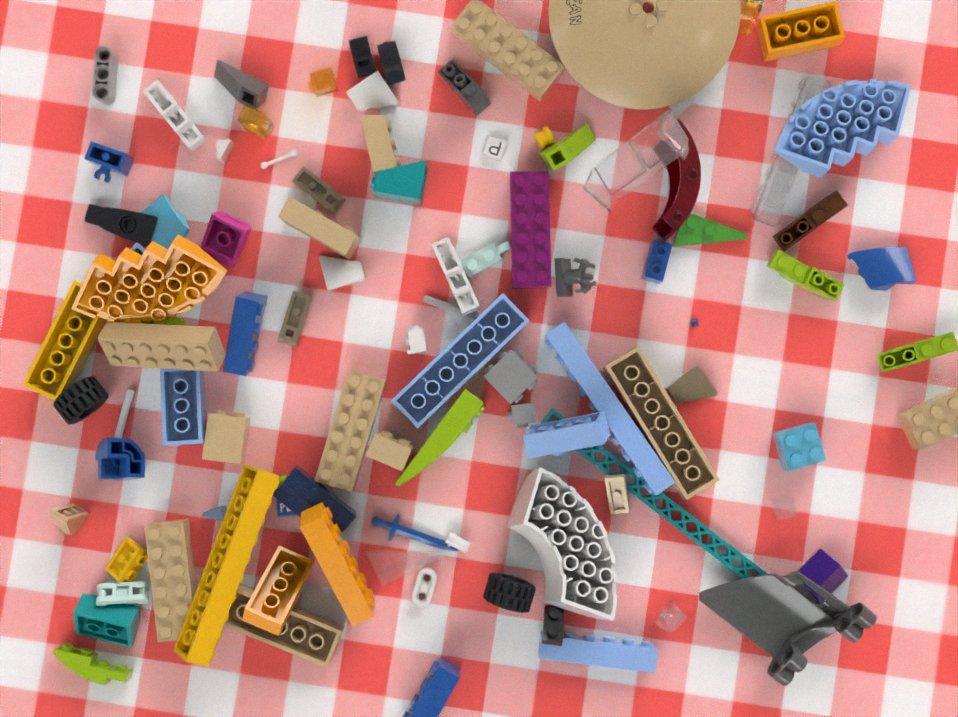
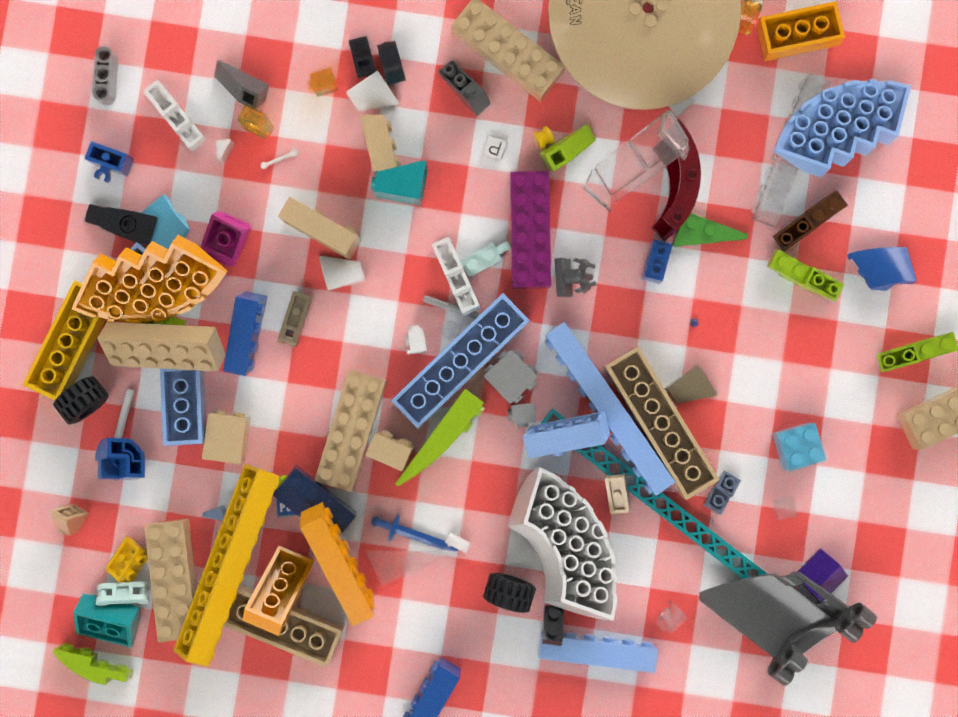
dark tan plate [292,166,346,214] -> none
white plate [412,568,437,607] -> none
none -> sand blue slope [703,470,741,515]

